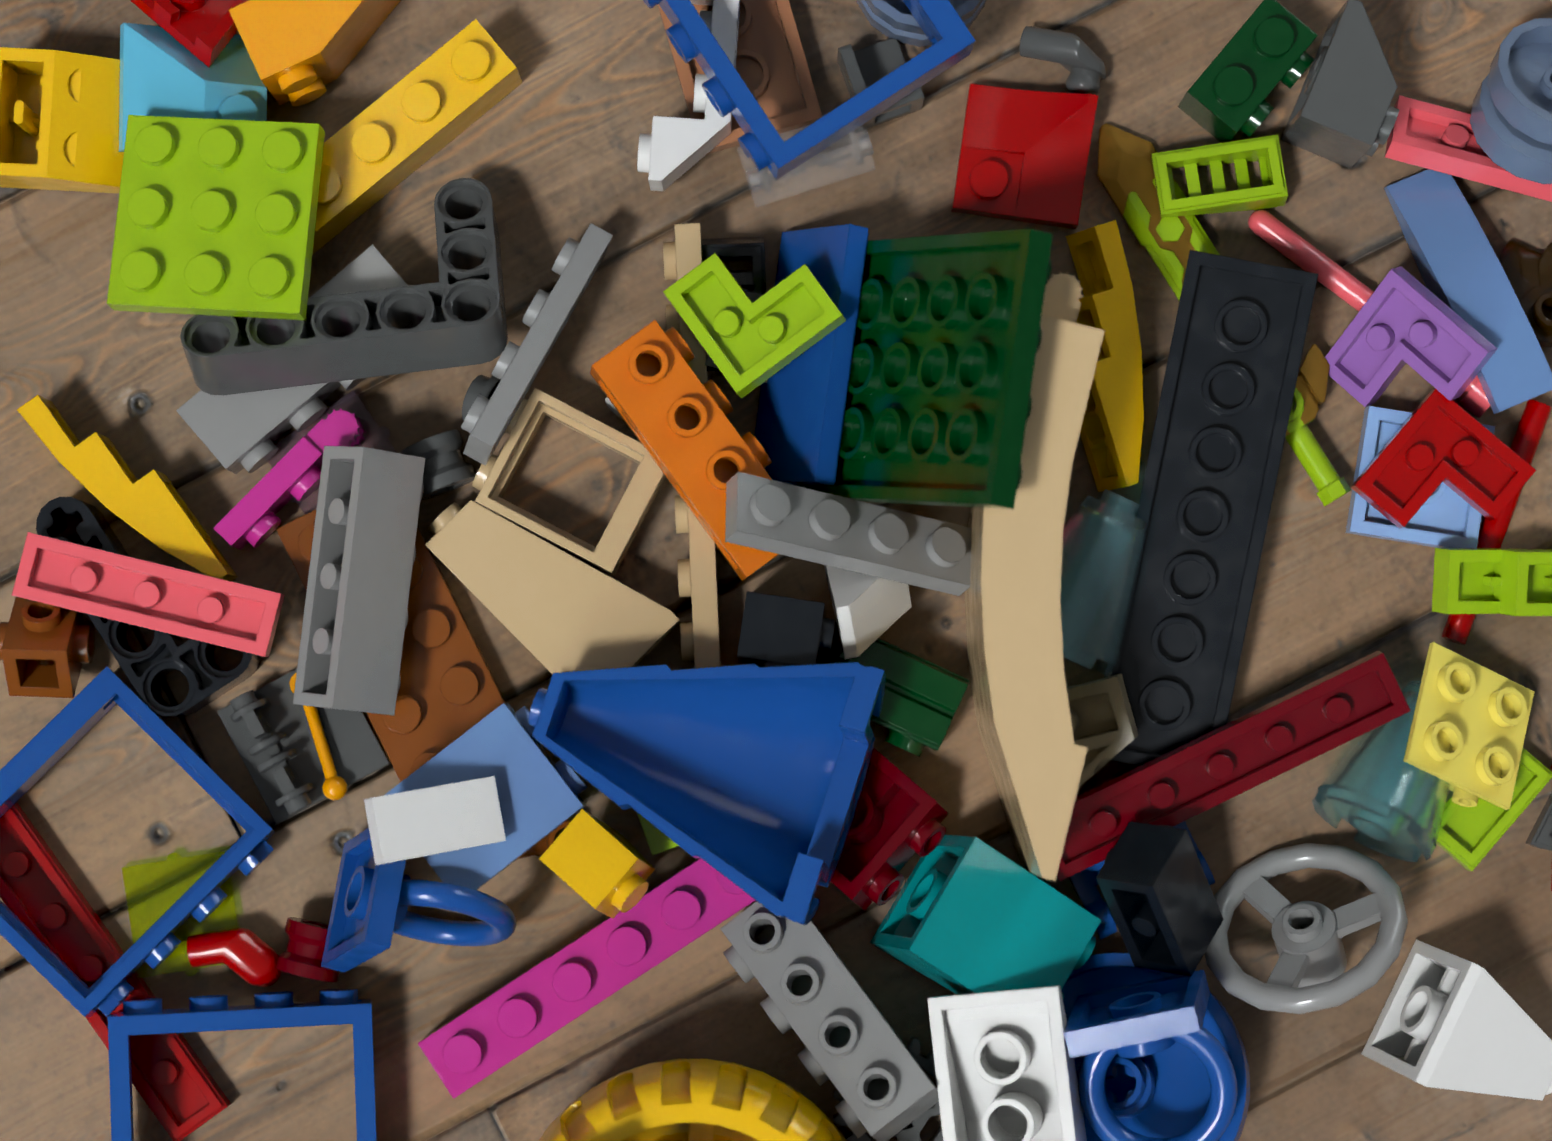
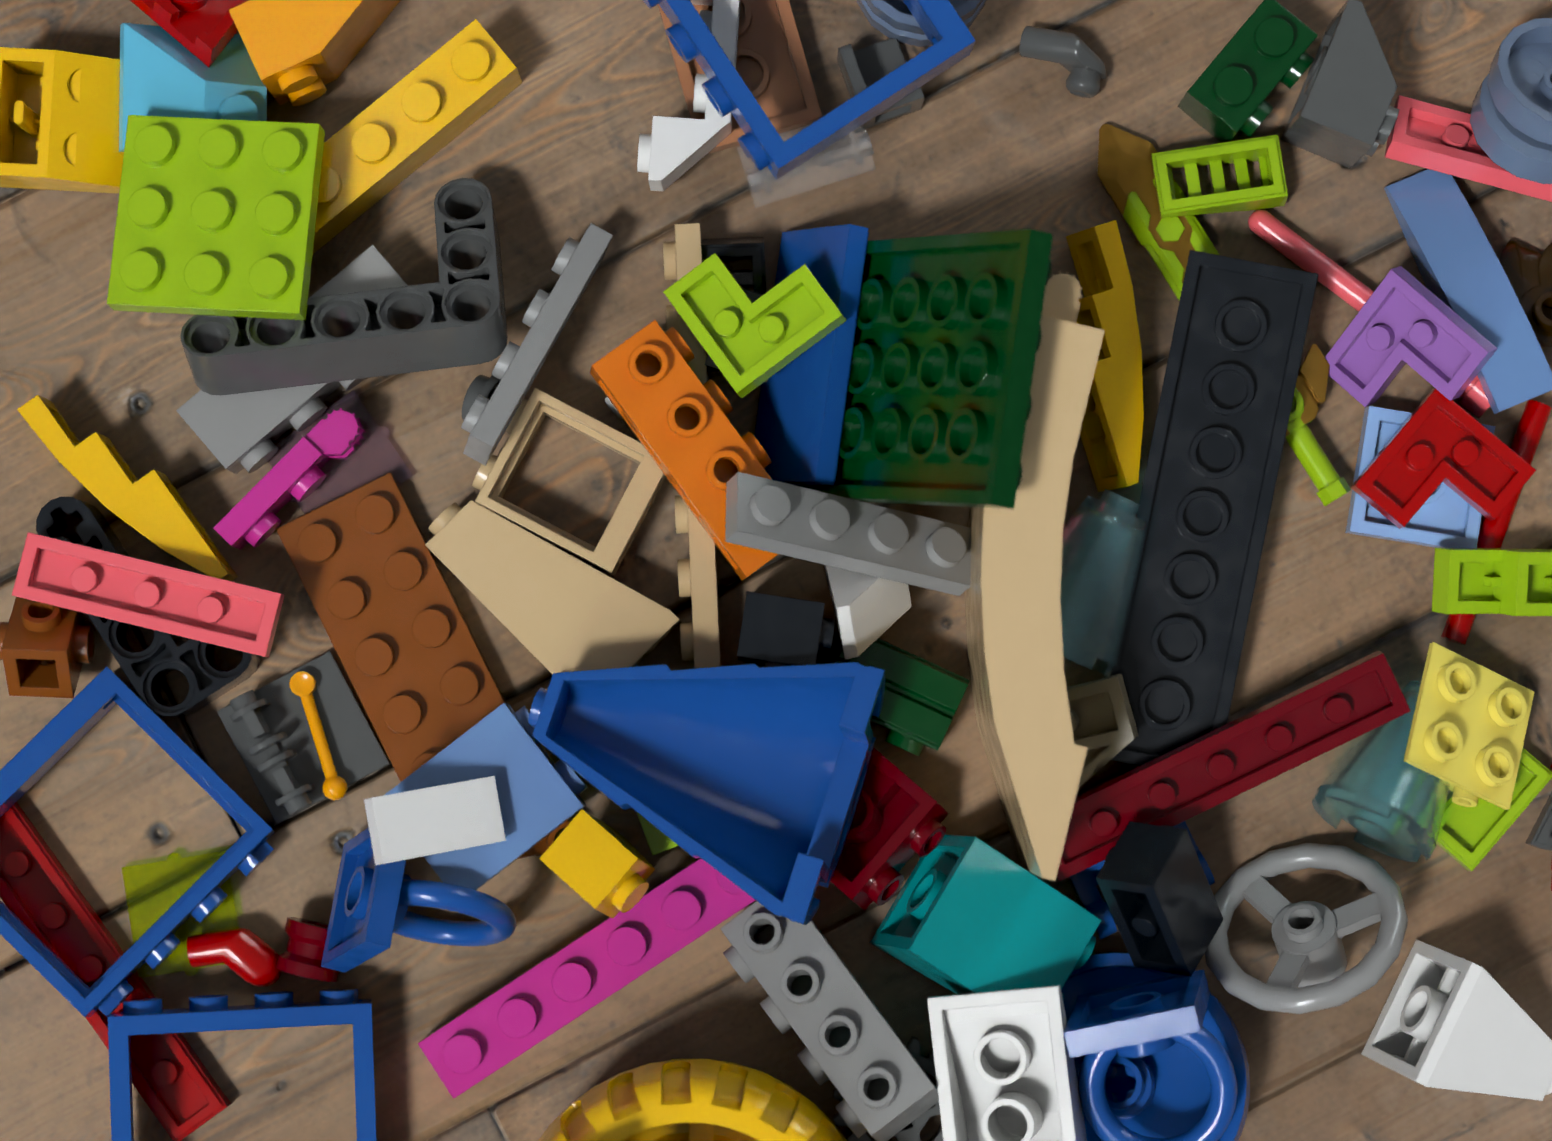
light grey brick [293,446,425,716] -> none
dark grey wheel [400,429,476,500] -> none
red plate [951,83,1098,229] -> none

